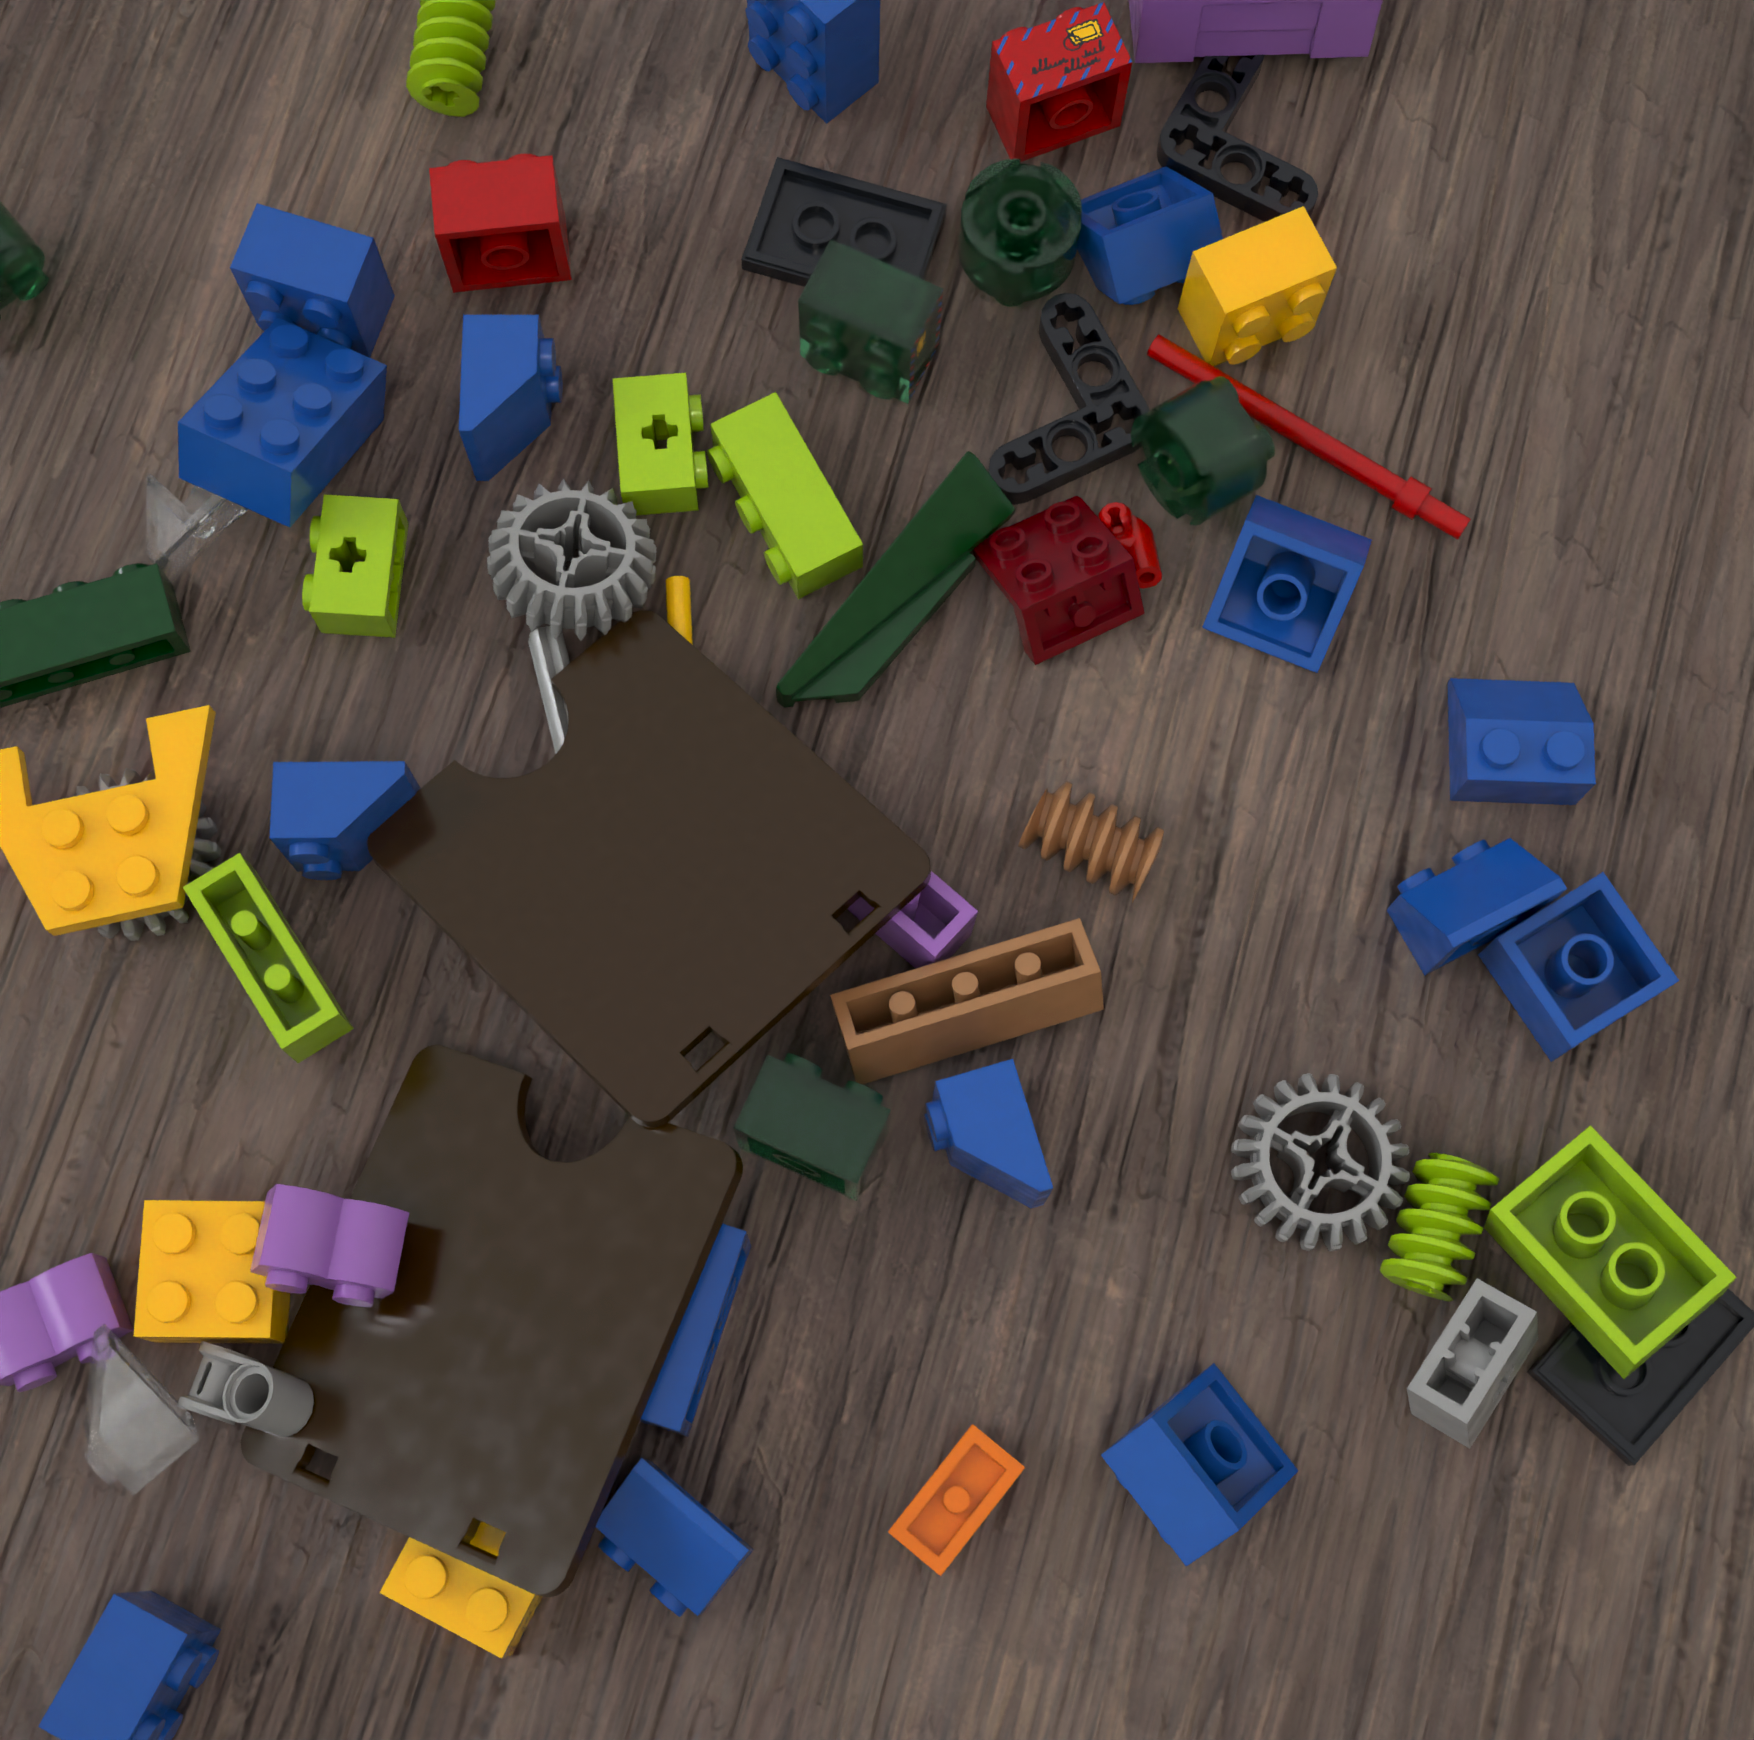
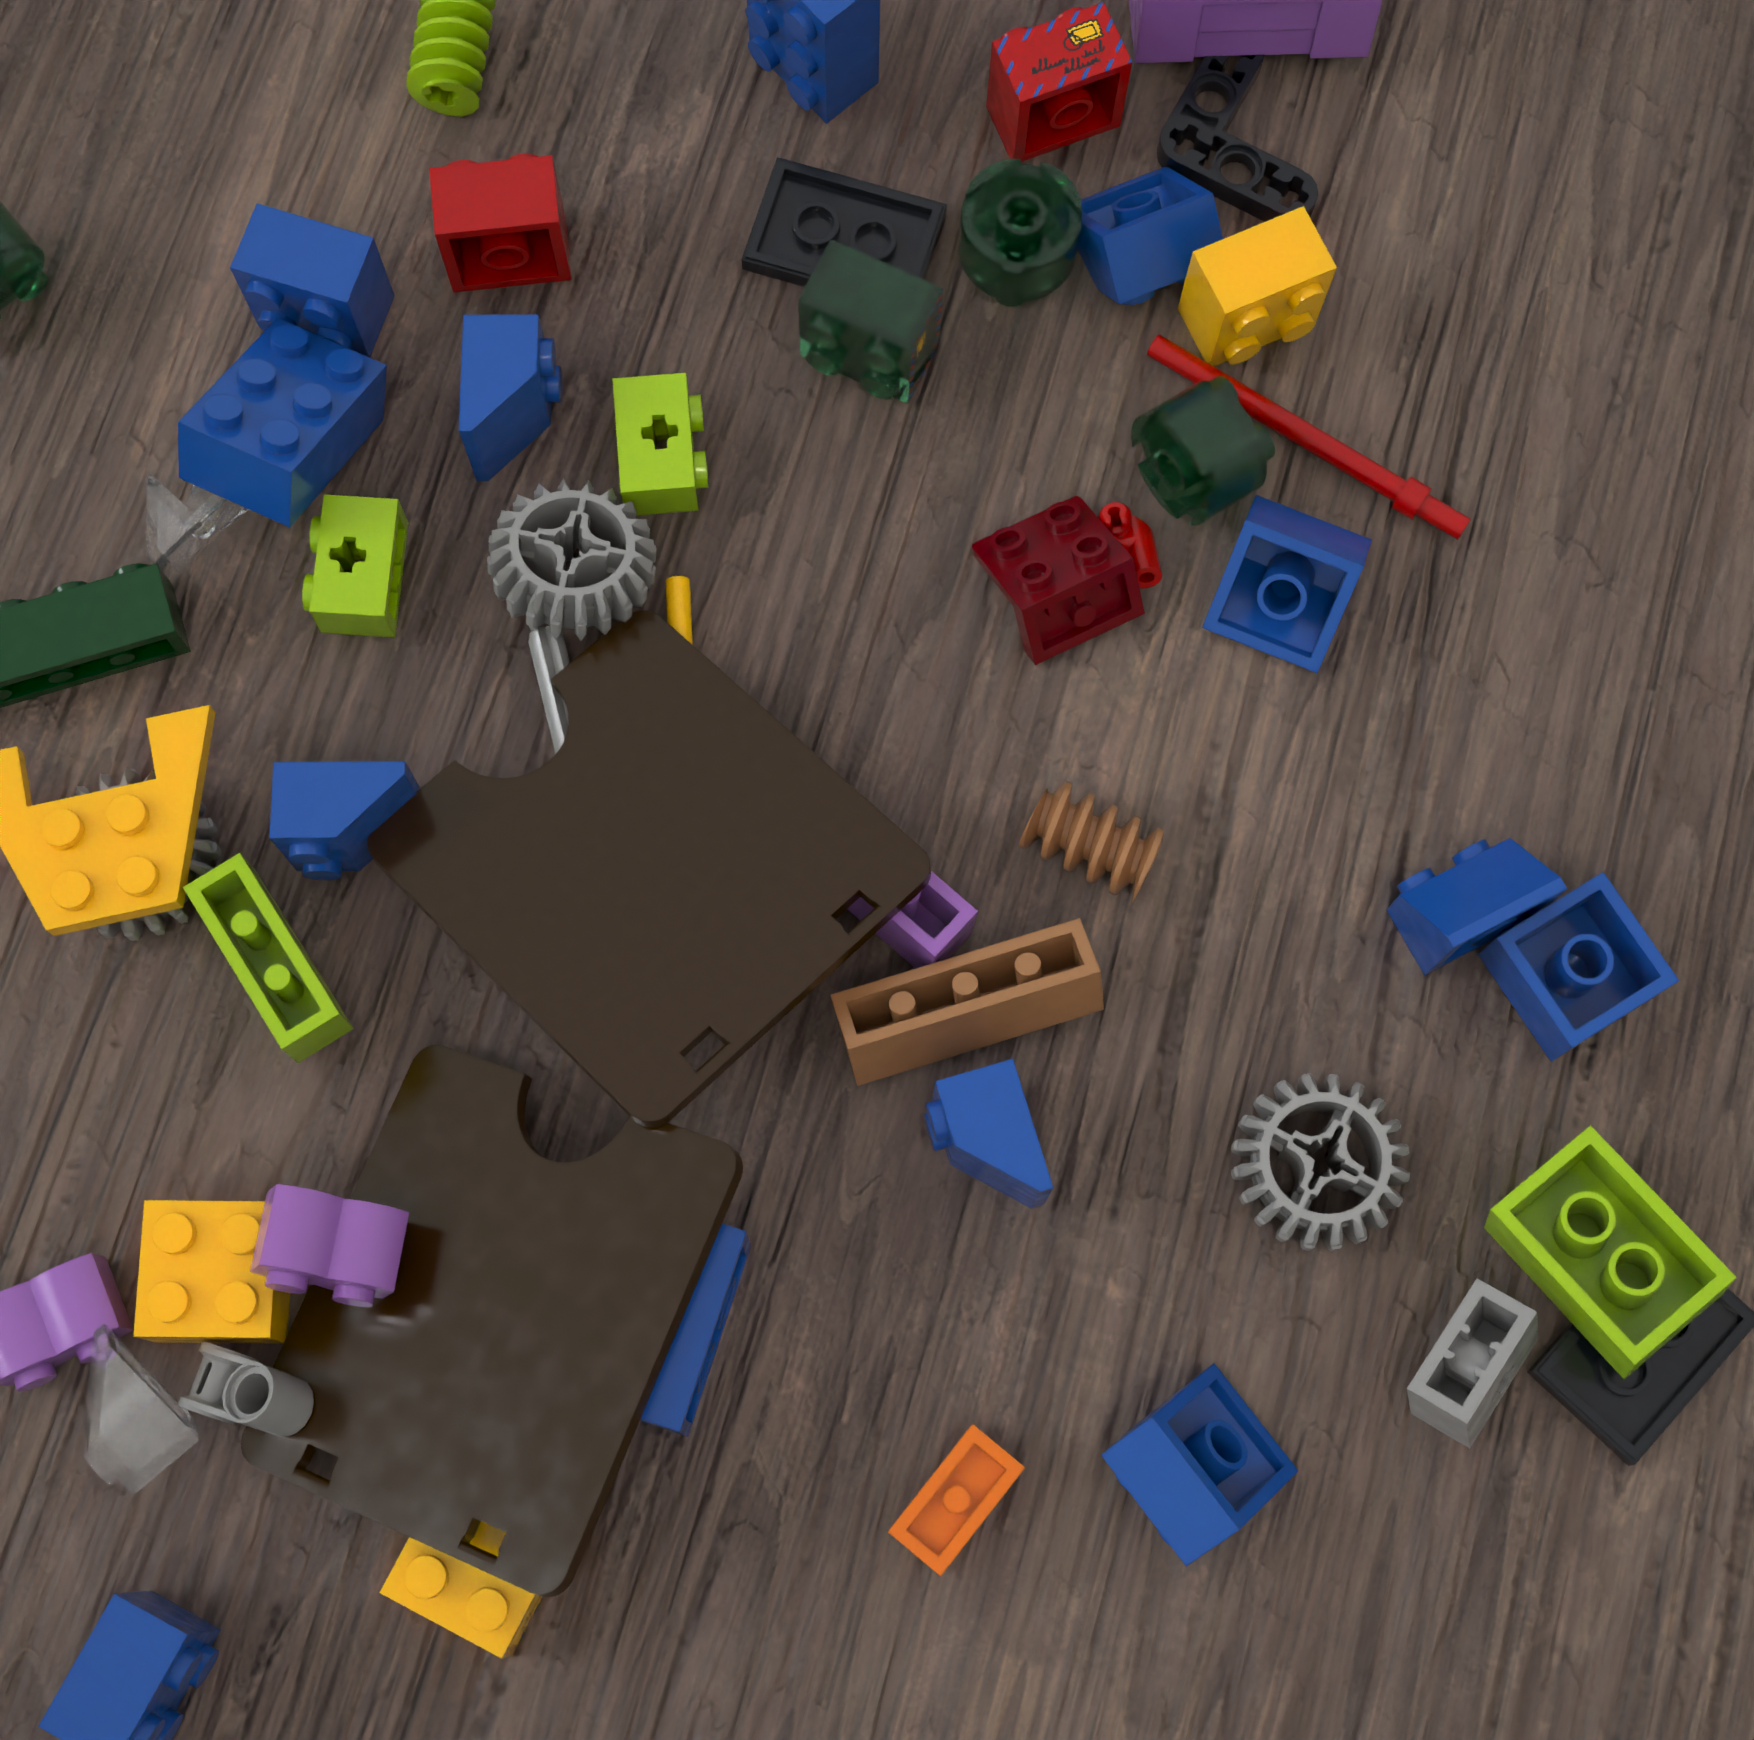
blue slope [596,1458,754,1617] -> none
lime brick [707,392,863,599] -> none
clear green brick [733,1053,891,1201] -> none
dark green wedge [776,451,1015,708] -> none
black beam [988,293,1151,505] -> none
lime piece [1379,1153,1500,1302] -> none
blue slope [1448,678,1596,805] -> none

